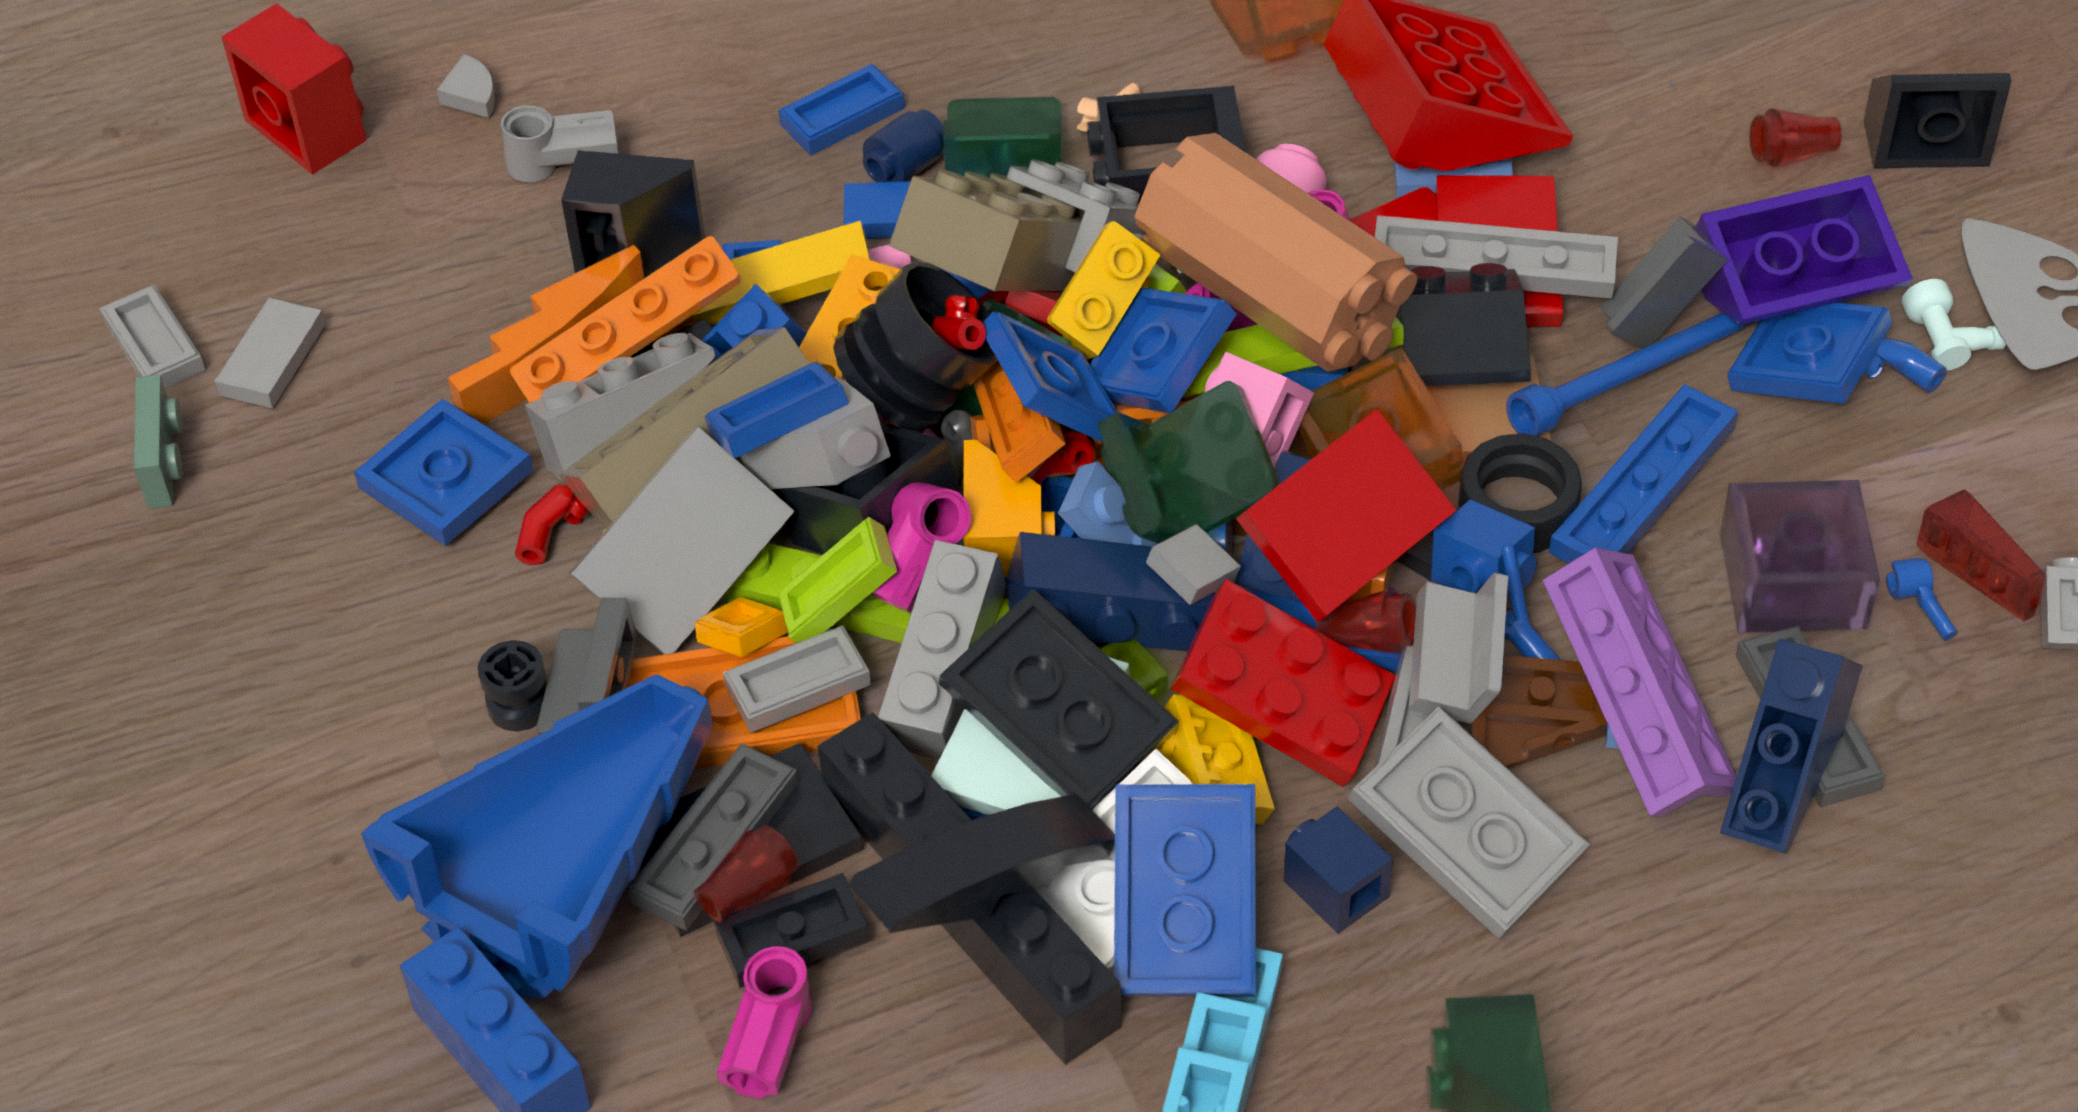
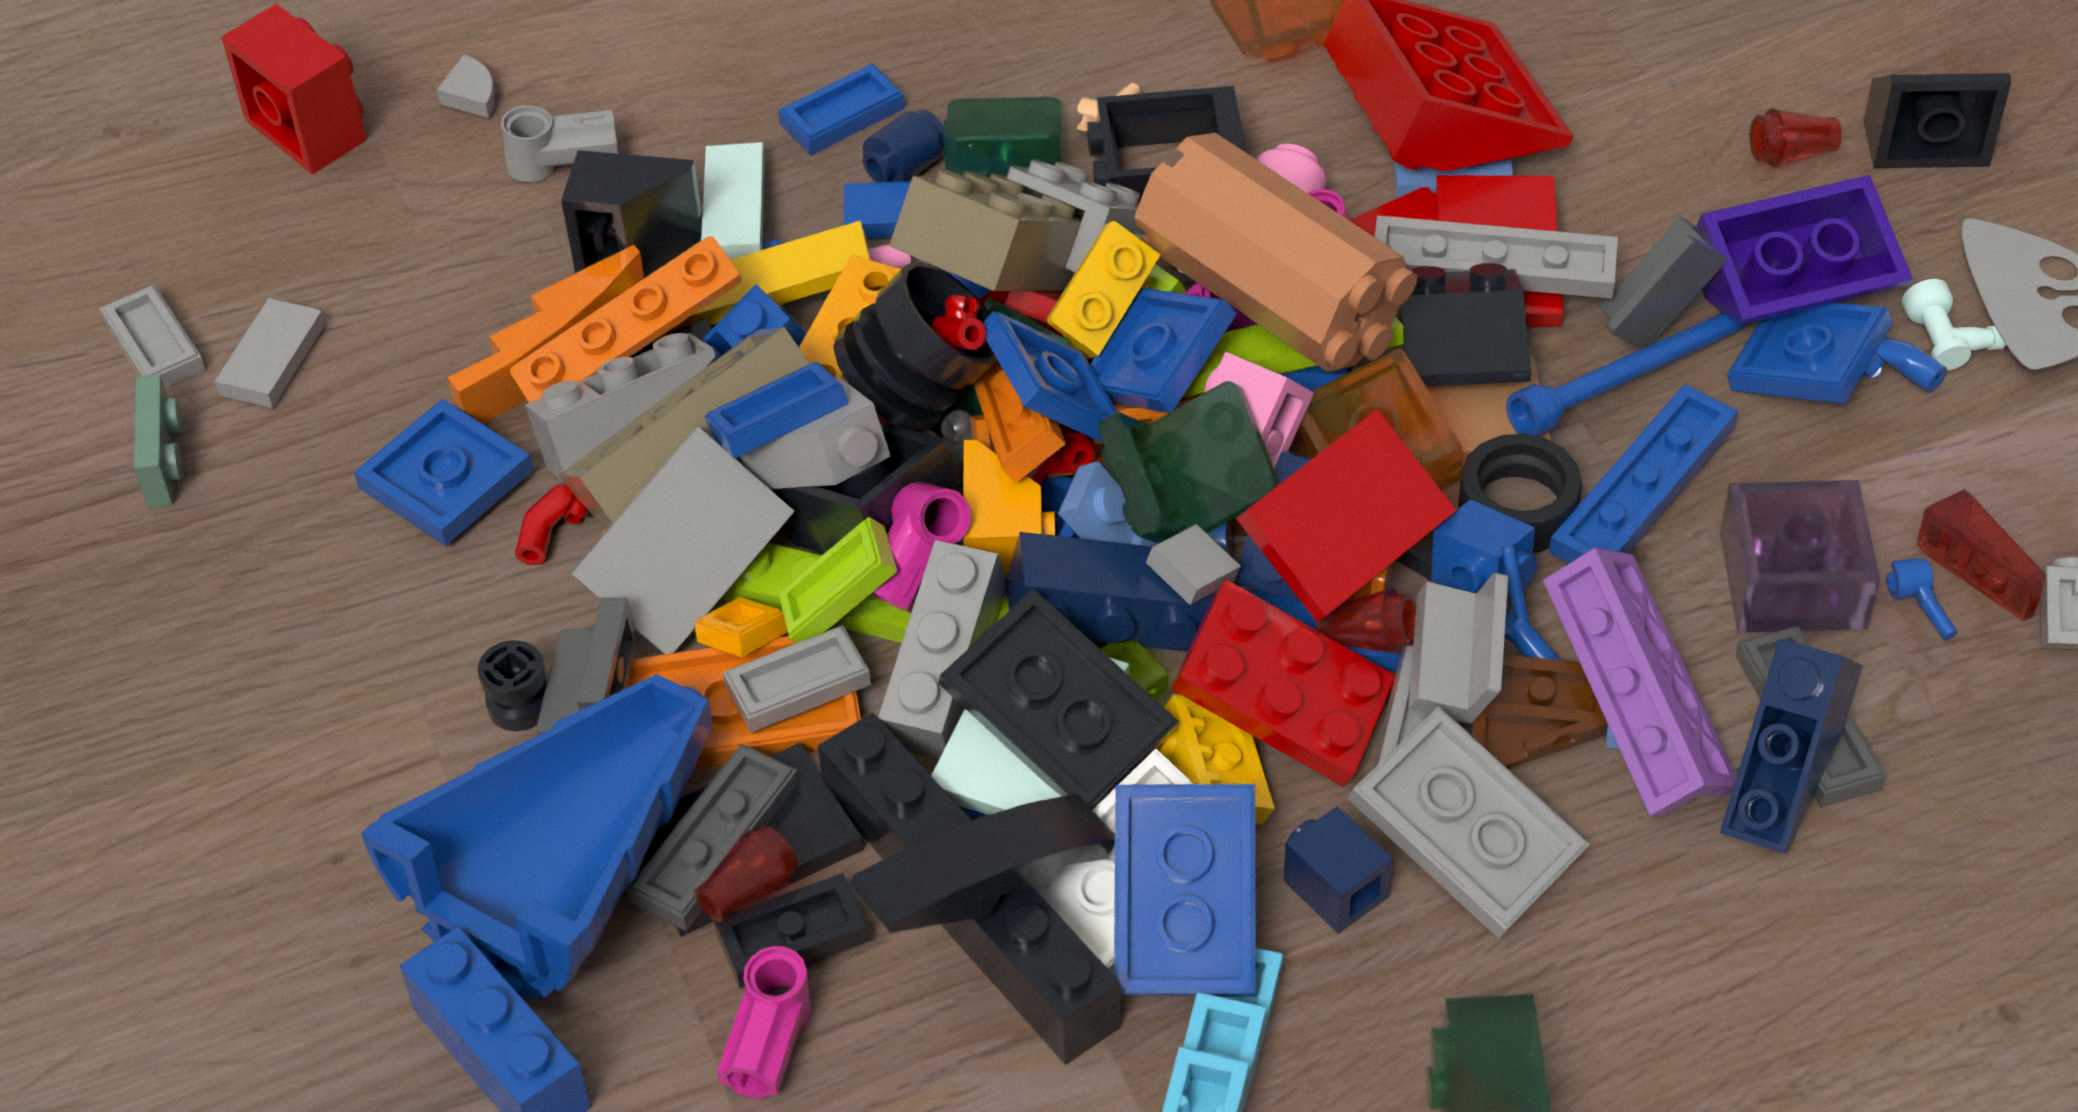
none -> light aqua tile [701,142,765,260]

